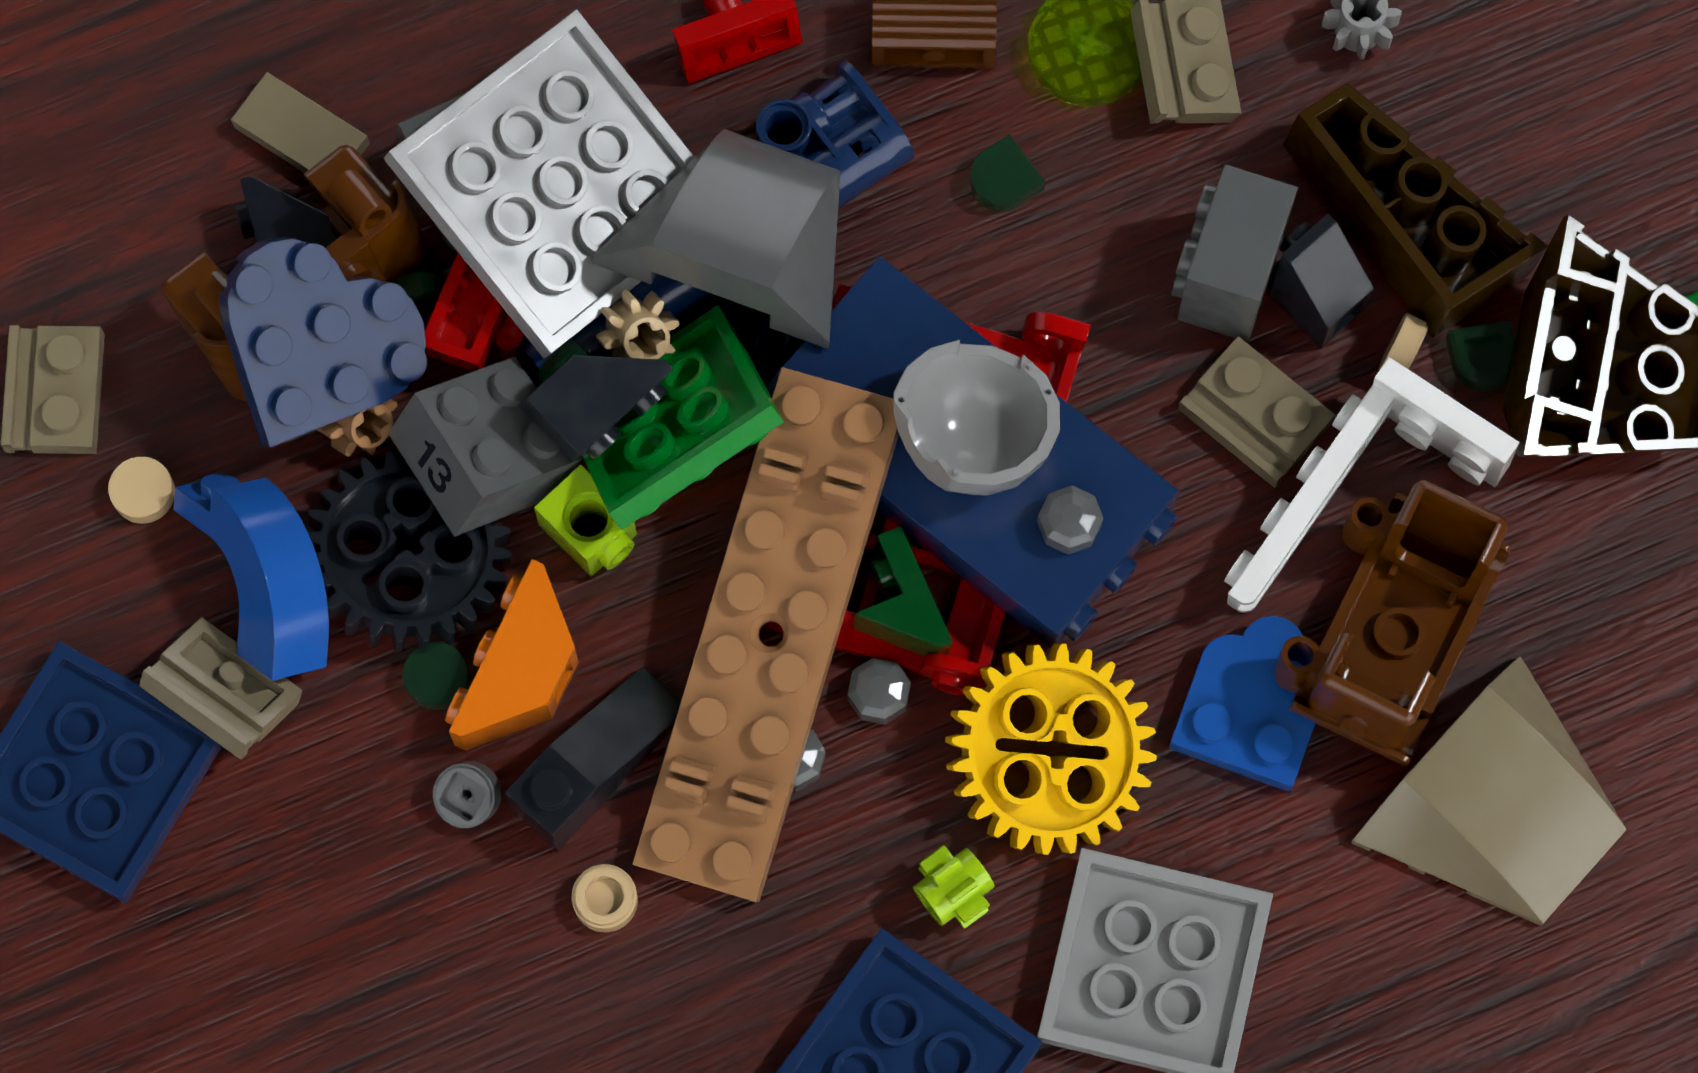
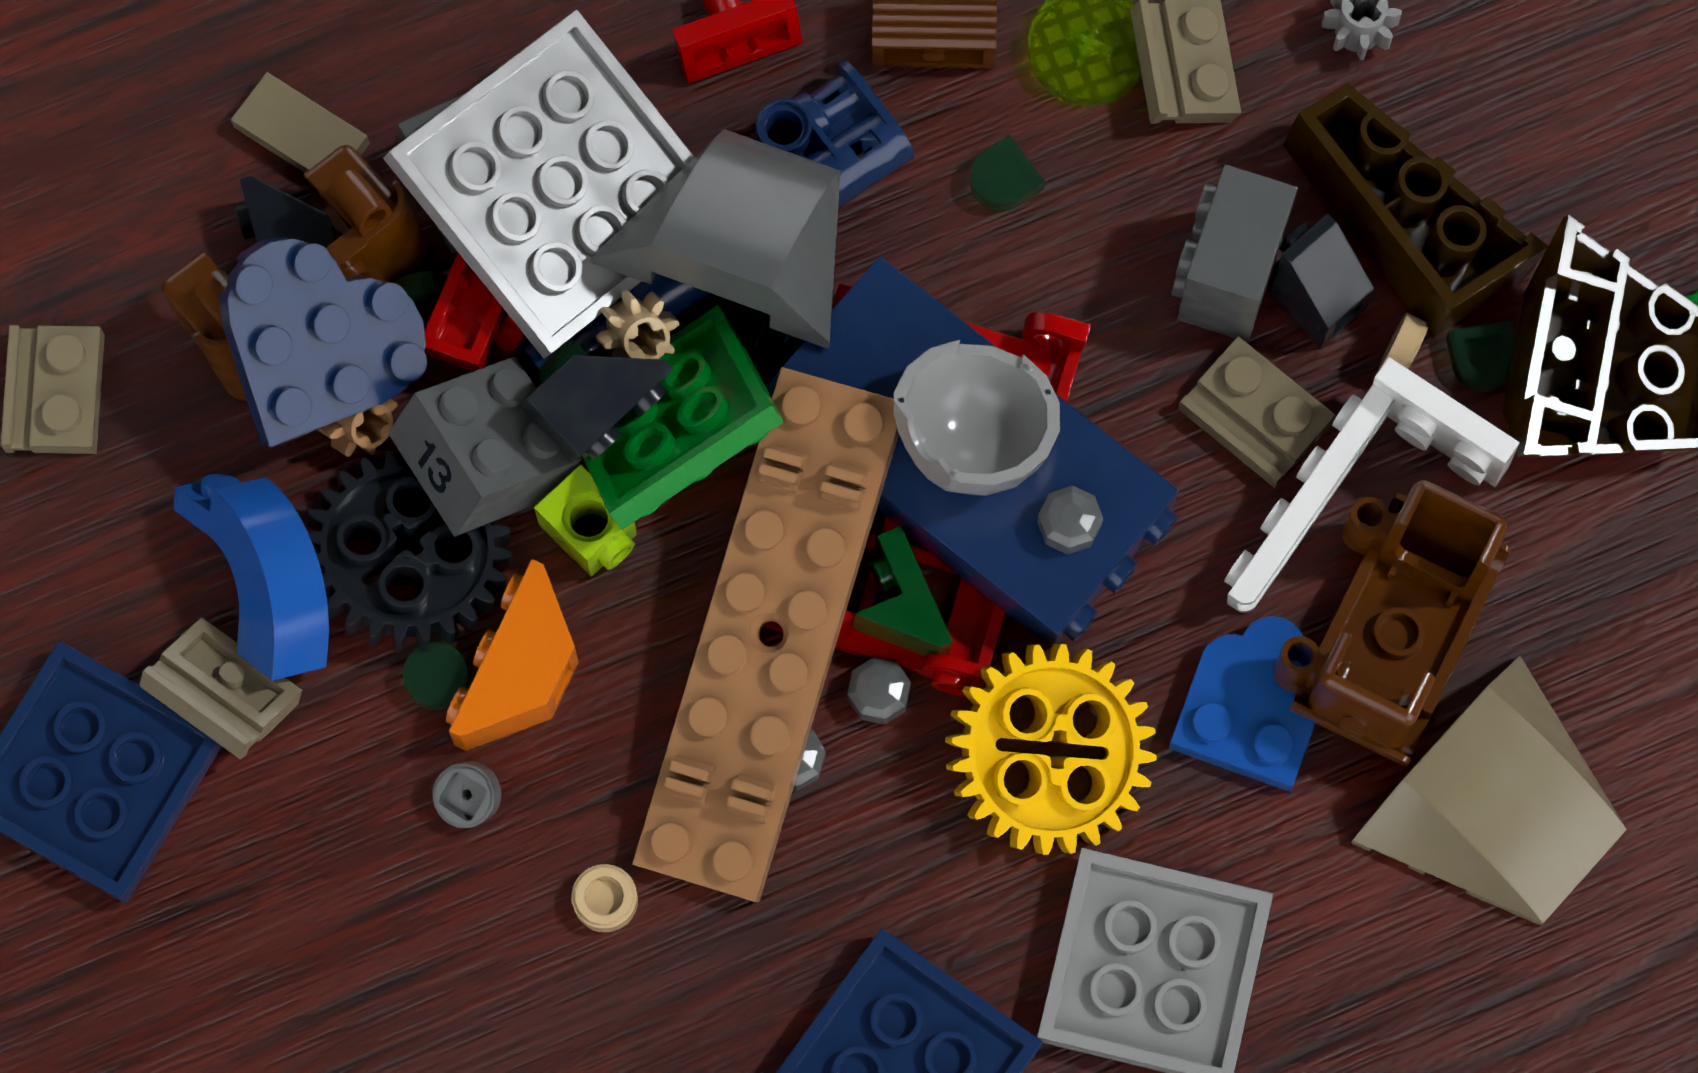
tan tile [108,457,175,524] -> none
black slope [505,667,681,851] -> none
lime gear [913,845,995,929] -> none

